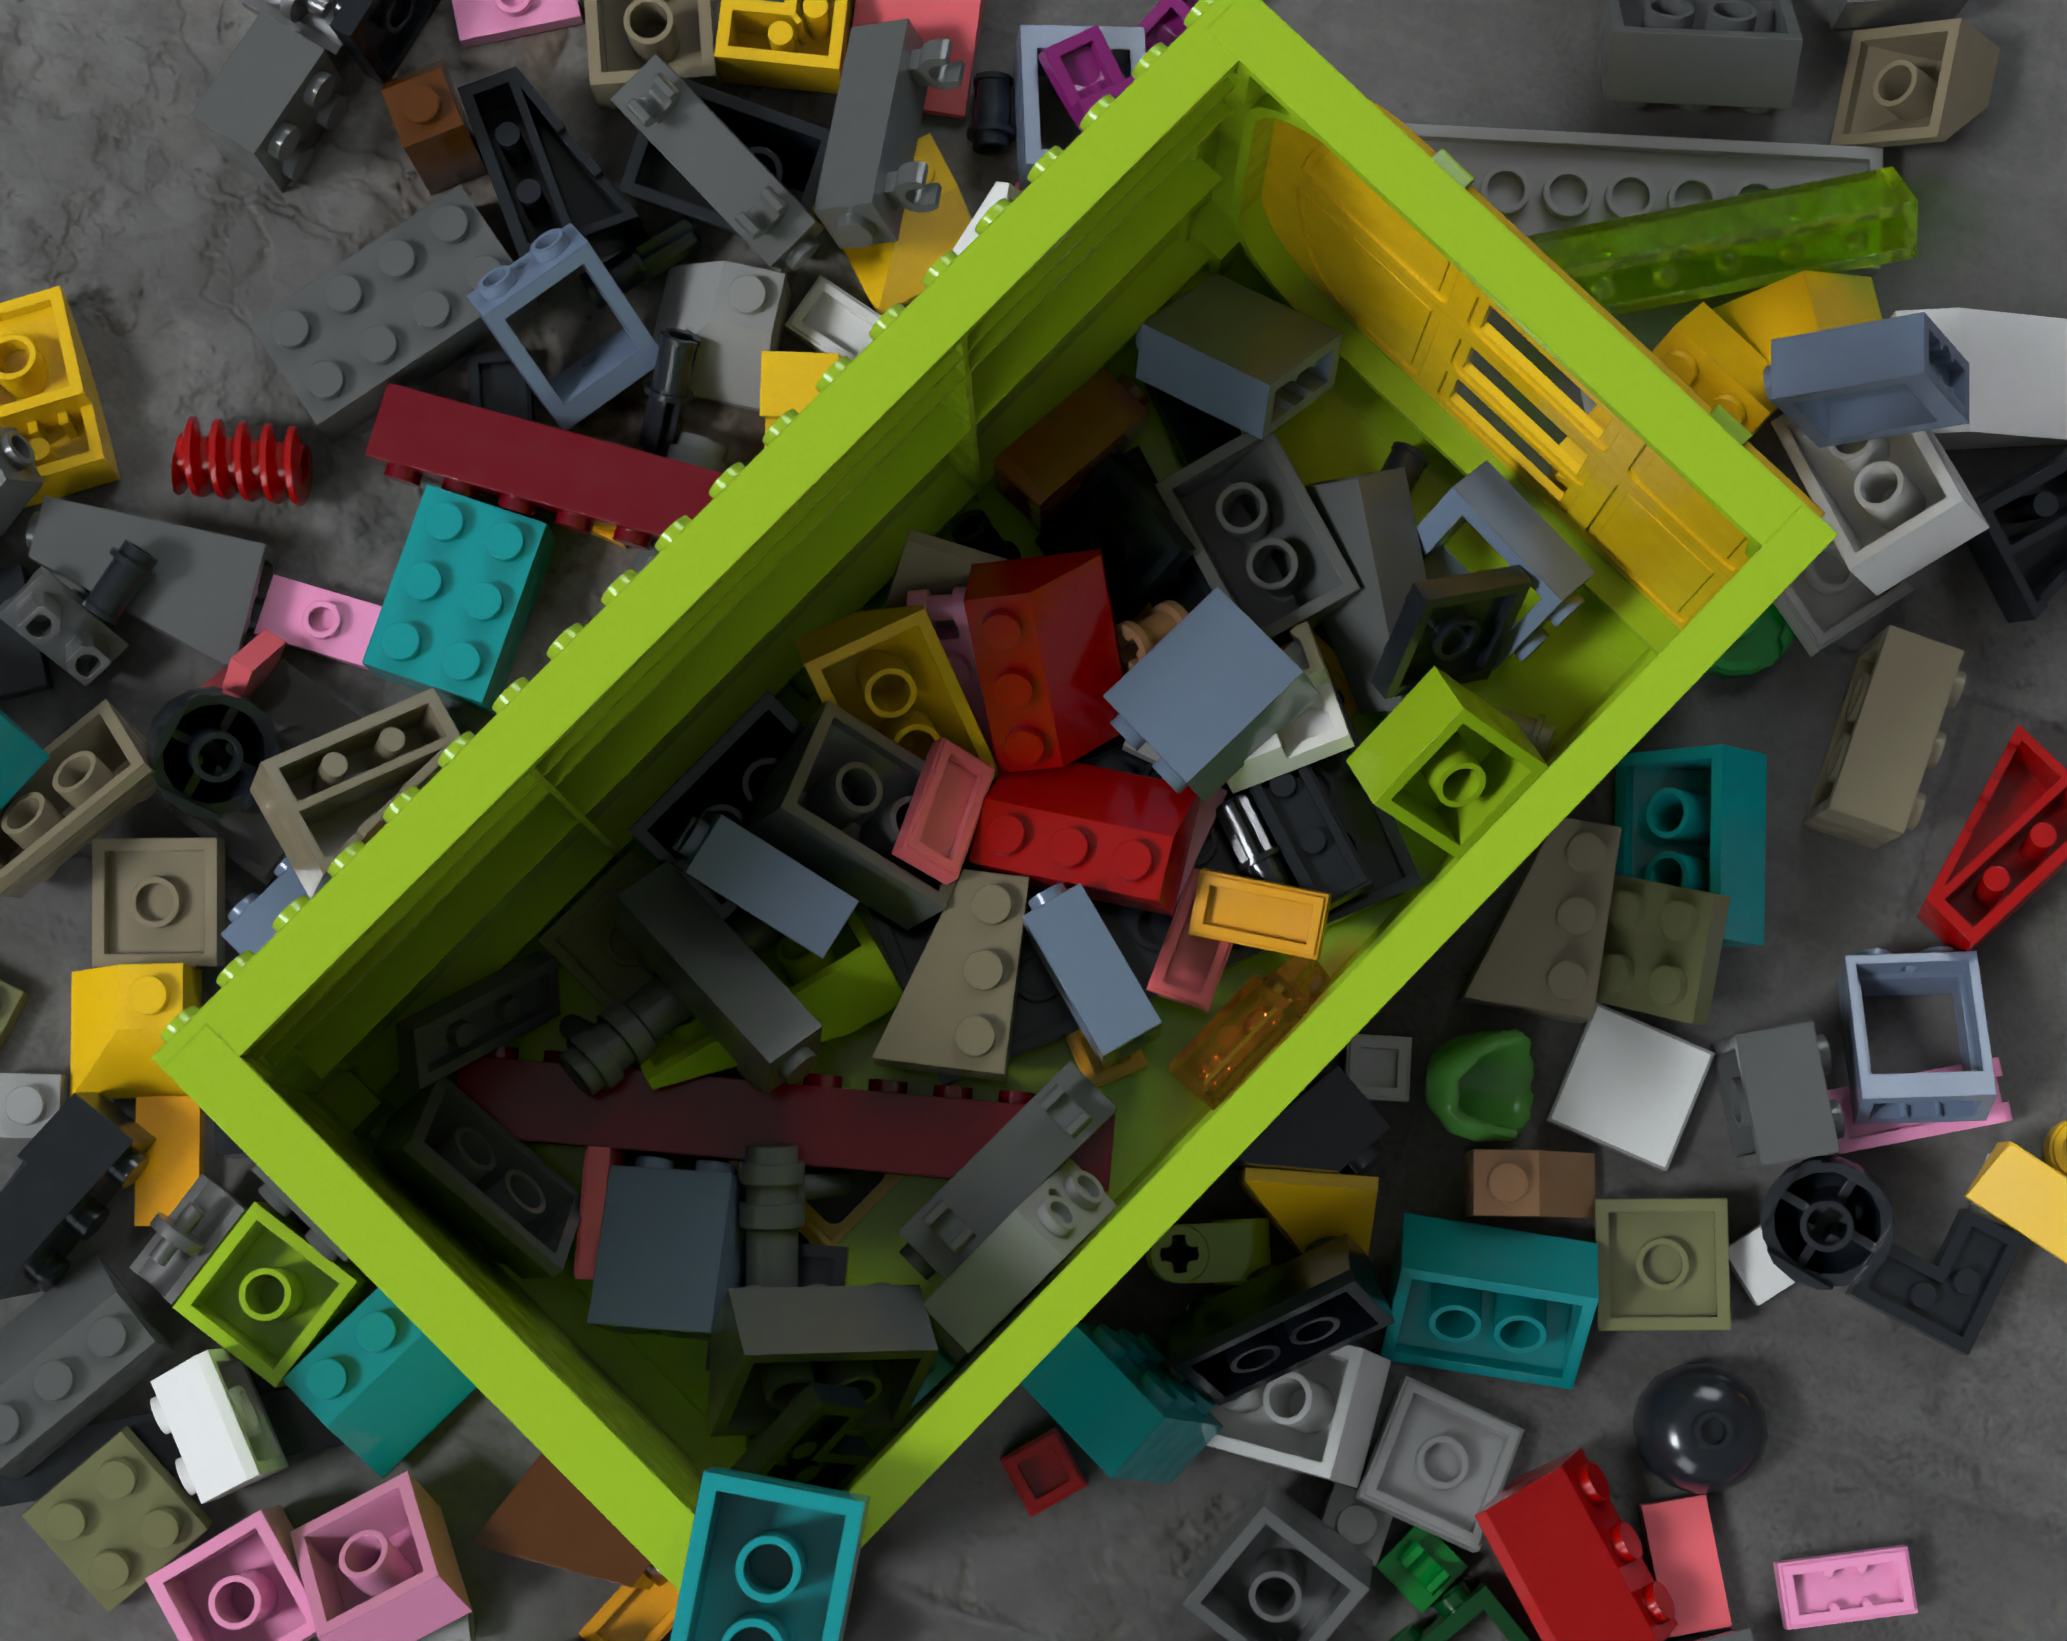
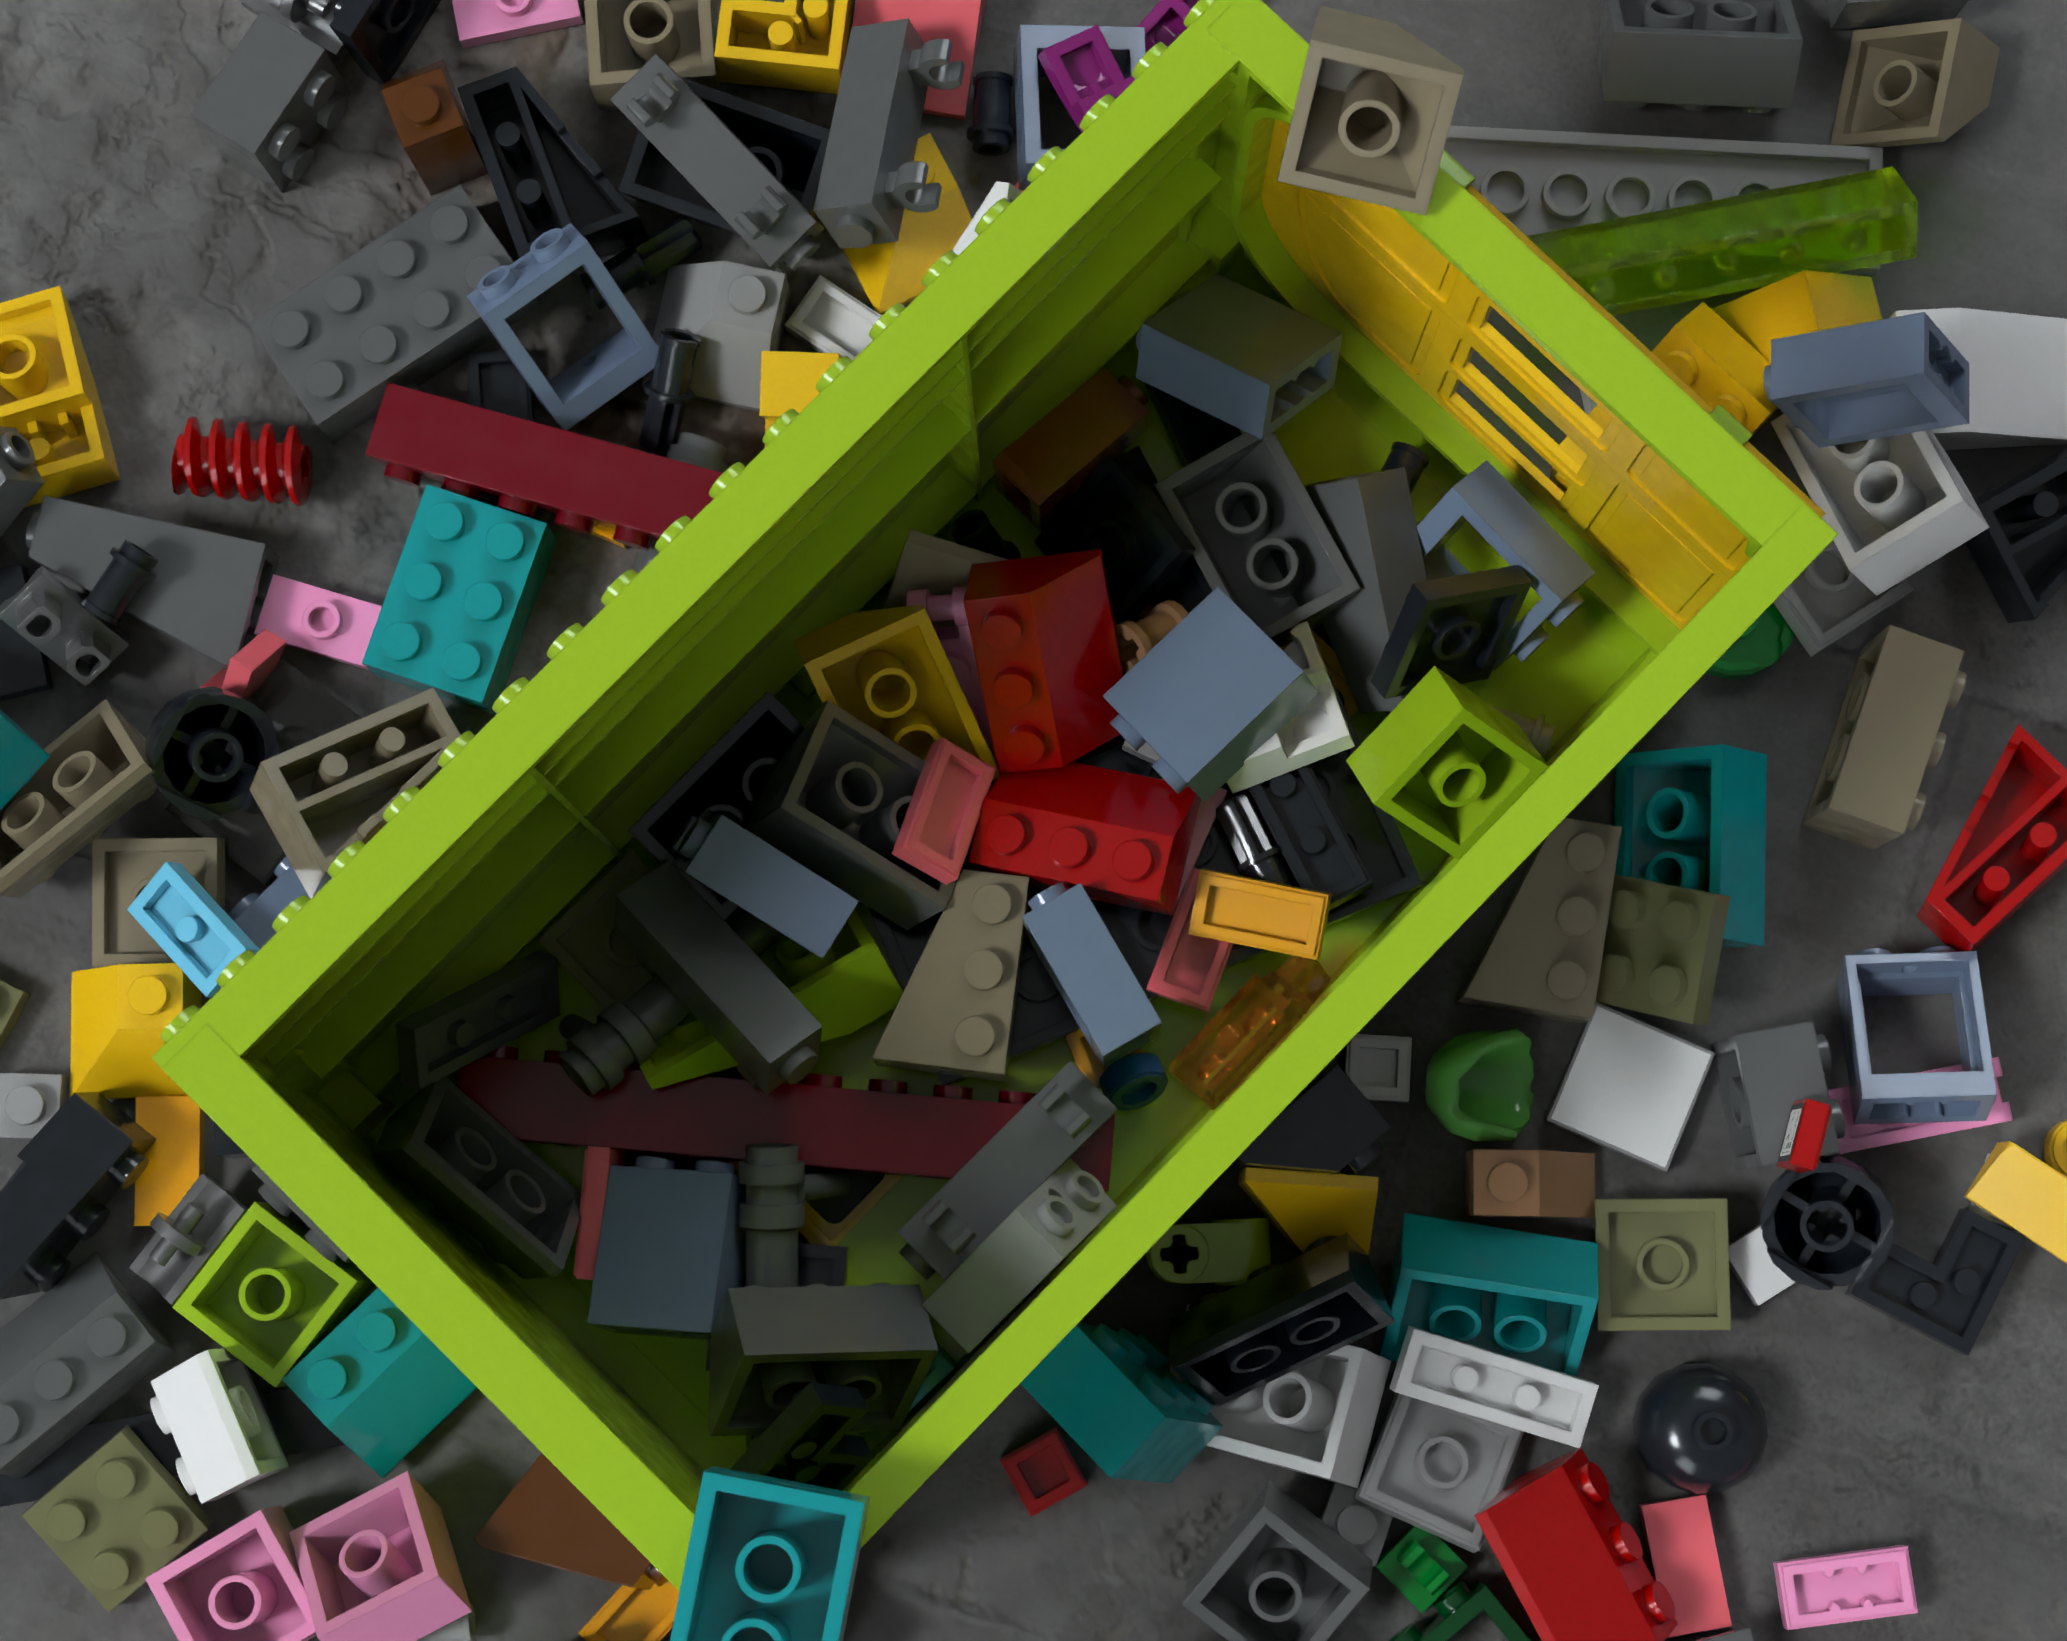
none -> medium azure plate [127,861,260,998]
none -> tile [1099,1053,1168,1111]
none -> dark tan slope [1277,5,1464,216]
none -> white plate [1390,1325,1599,1448]
none -> red tile [1777,1099,1832,1173]

